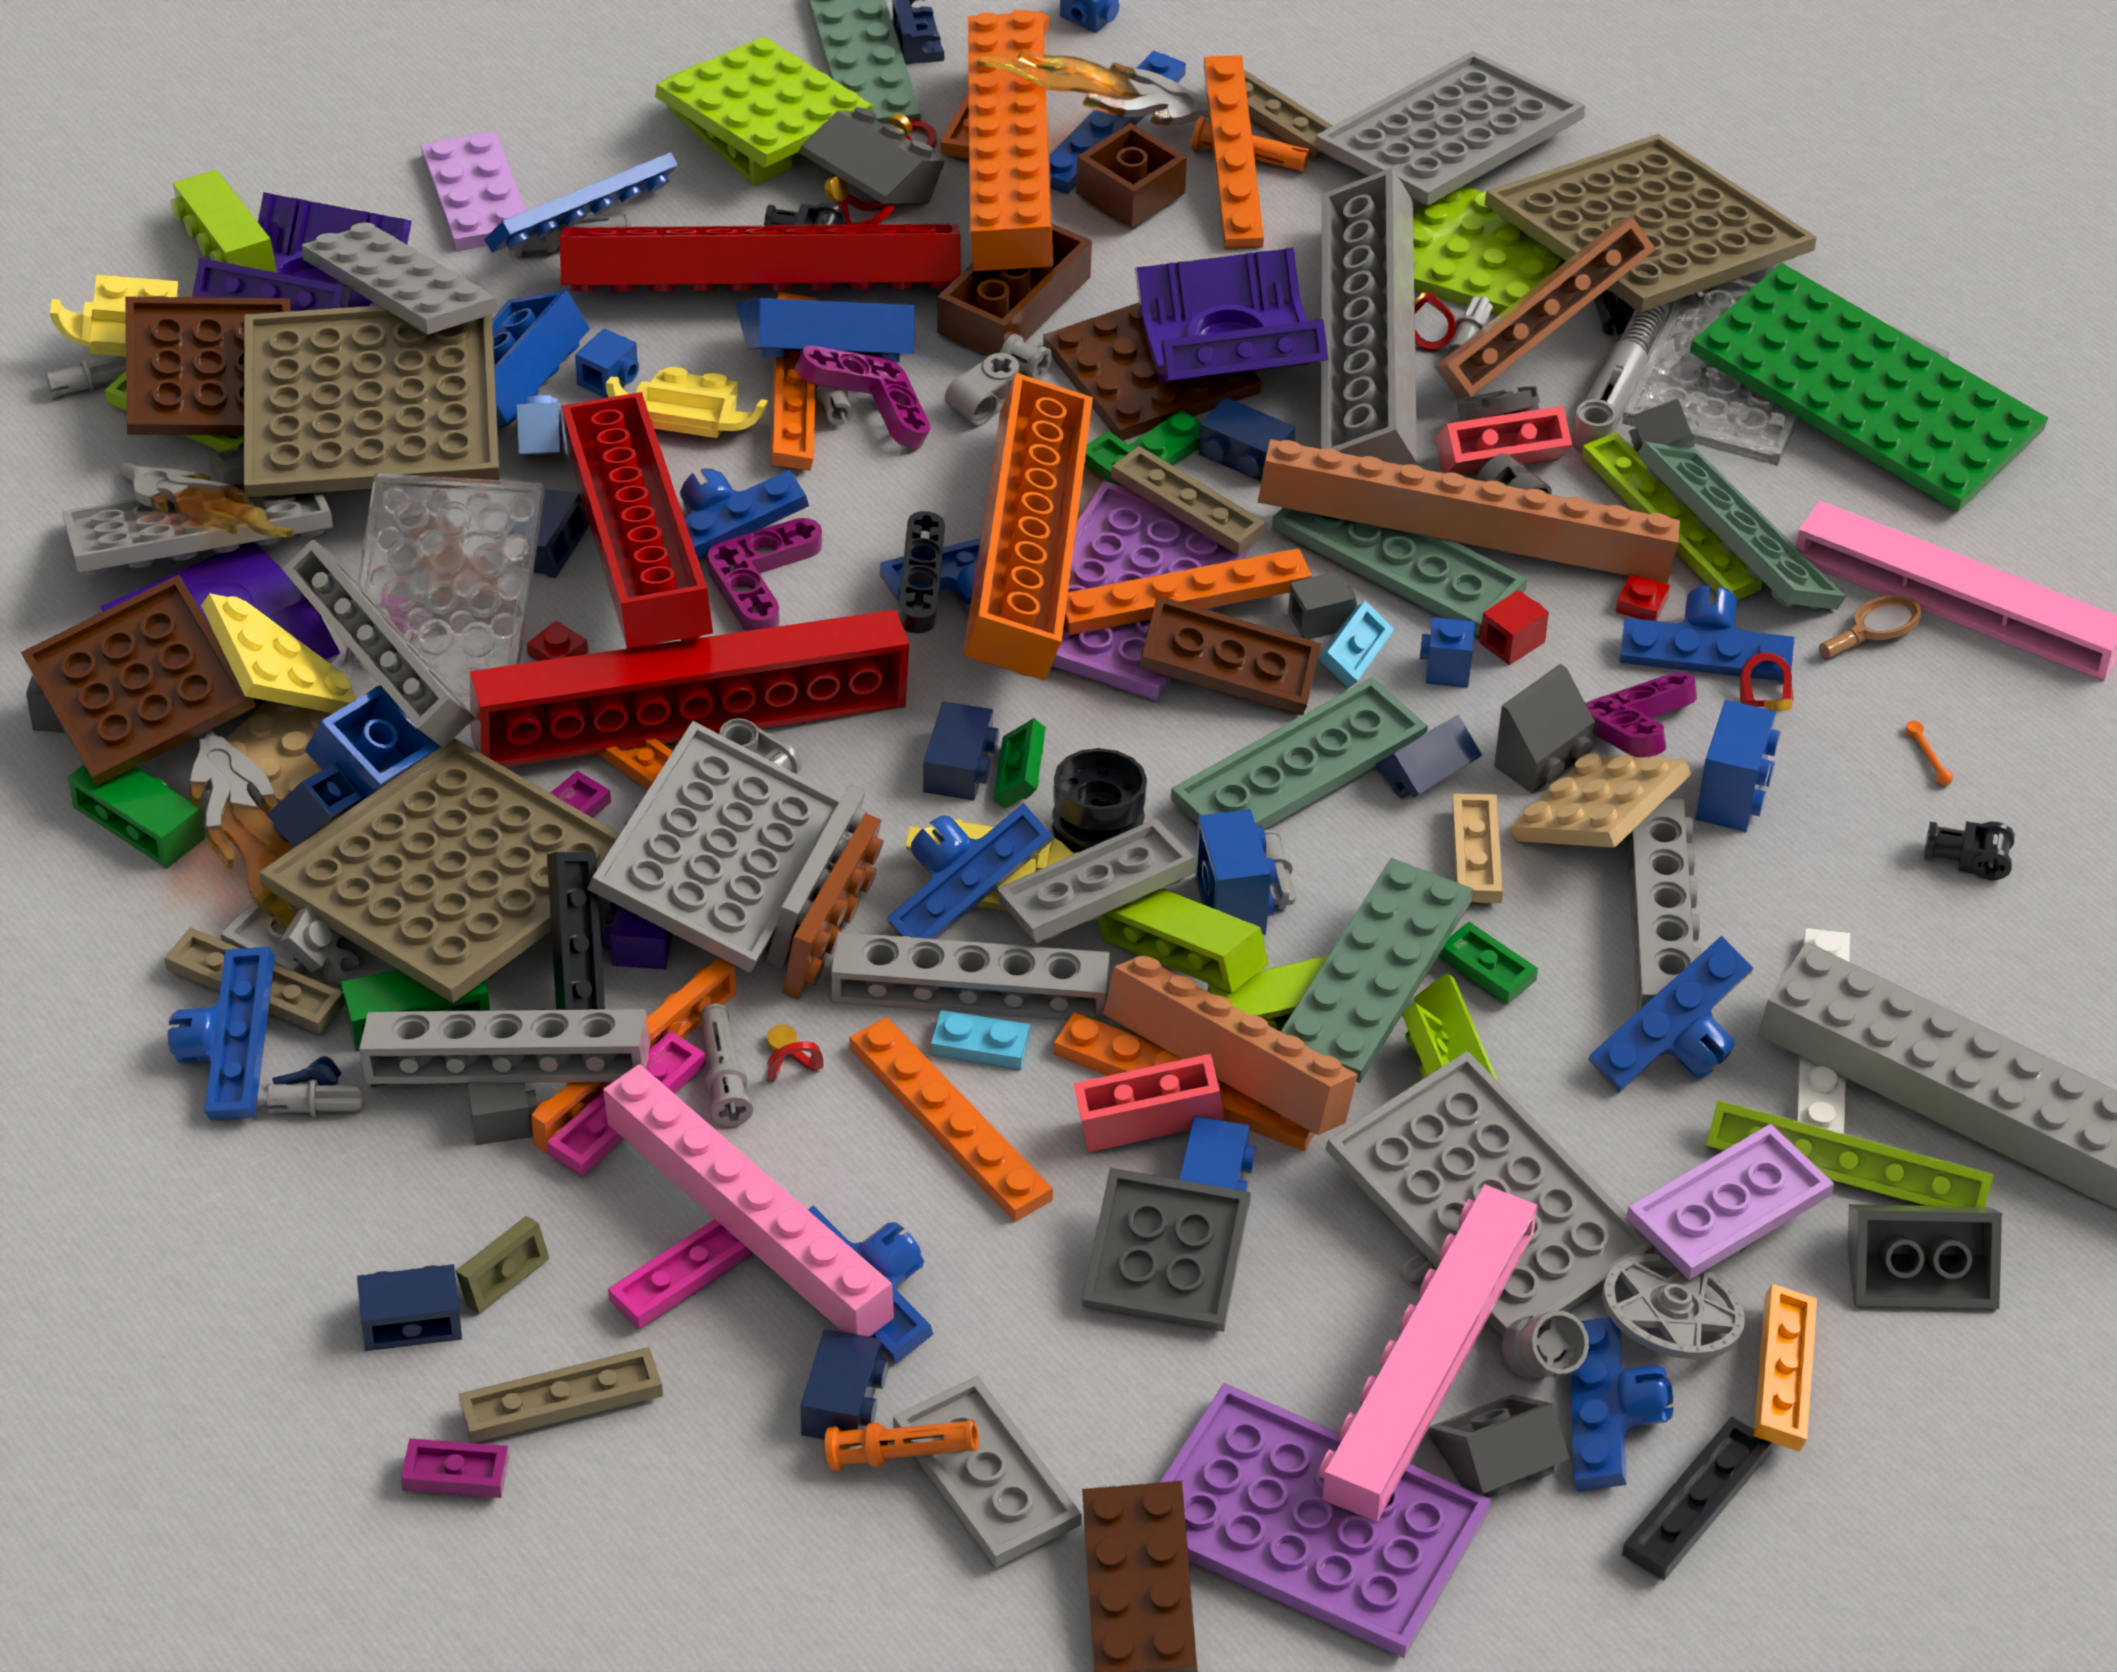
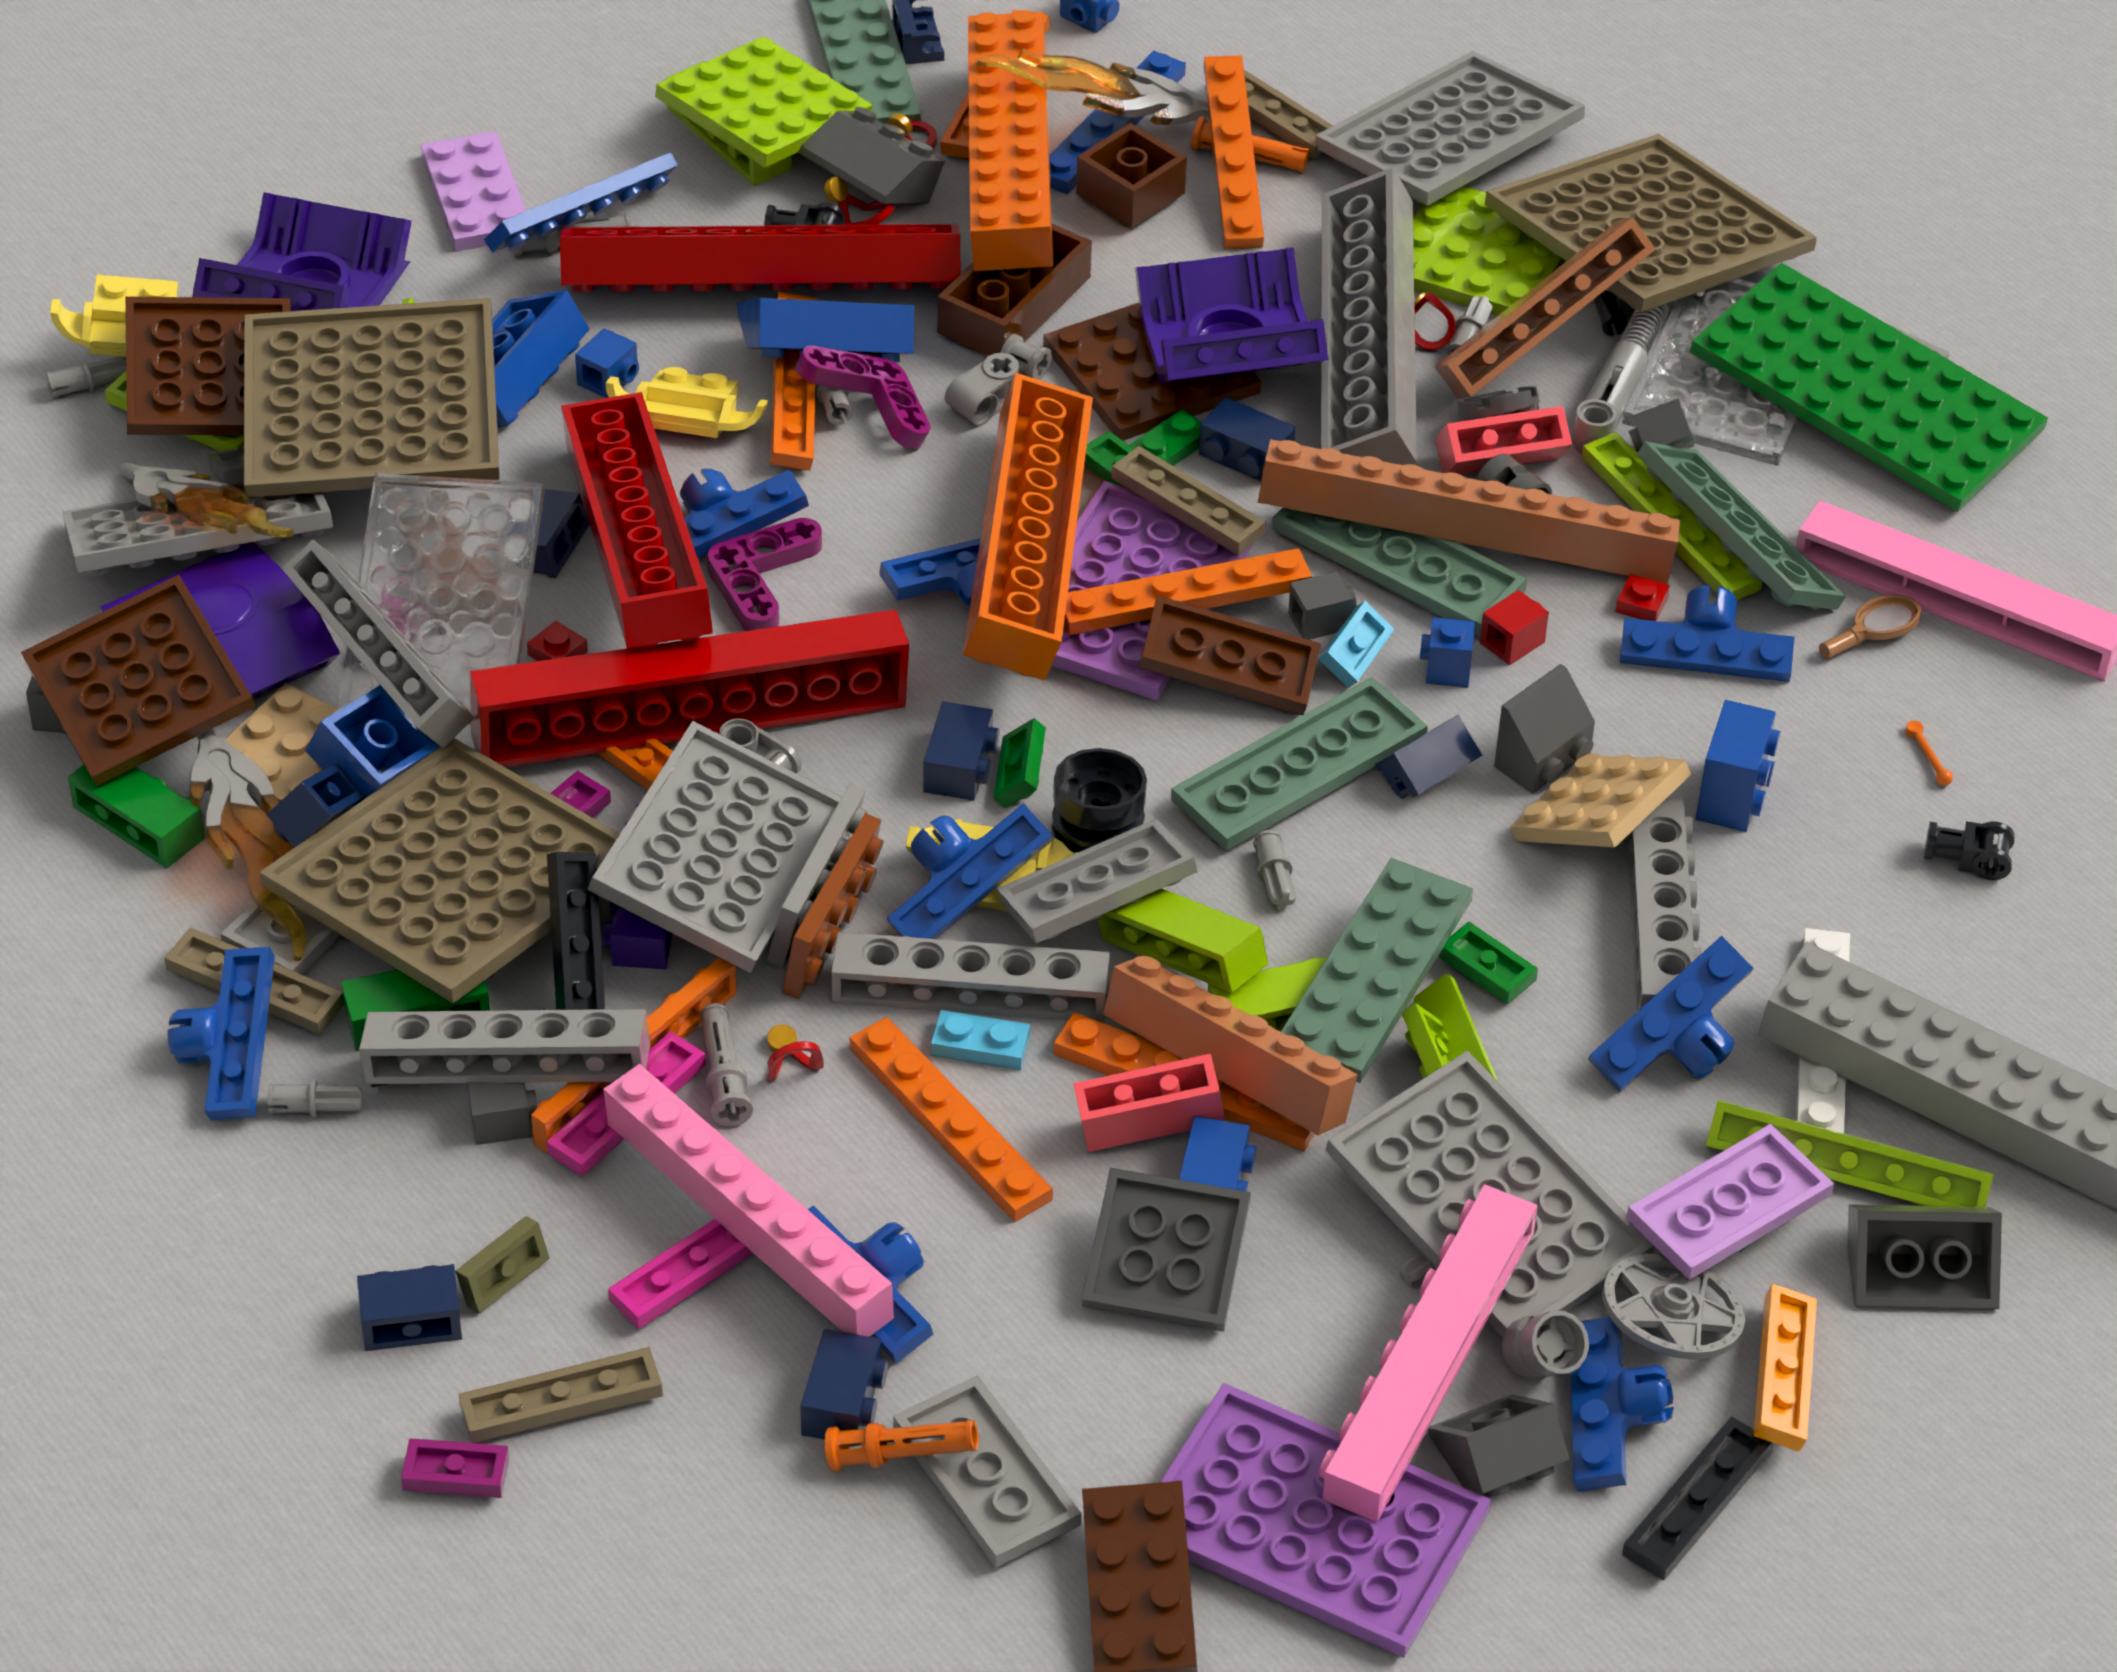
lime brick [171,169,277,273] -> none
light yellow plate [201,593,357,713] -> none
dark blue hand [272,1056,342,1085] -> none
light grey plate [279,906,360,988] -> none
light grey plate [301,223,498,335] -> none
light blue slope [517,395,566,456] -> none
black beam [898,511,945,634] -> none
blue brick [1195,809,1276,935] -> none
tan plate [1452,793,1503,903] -> none
magenta beam [1586,673,1697,758] -> none
red piece [1740,652,1794,711] -> none

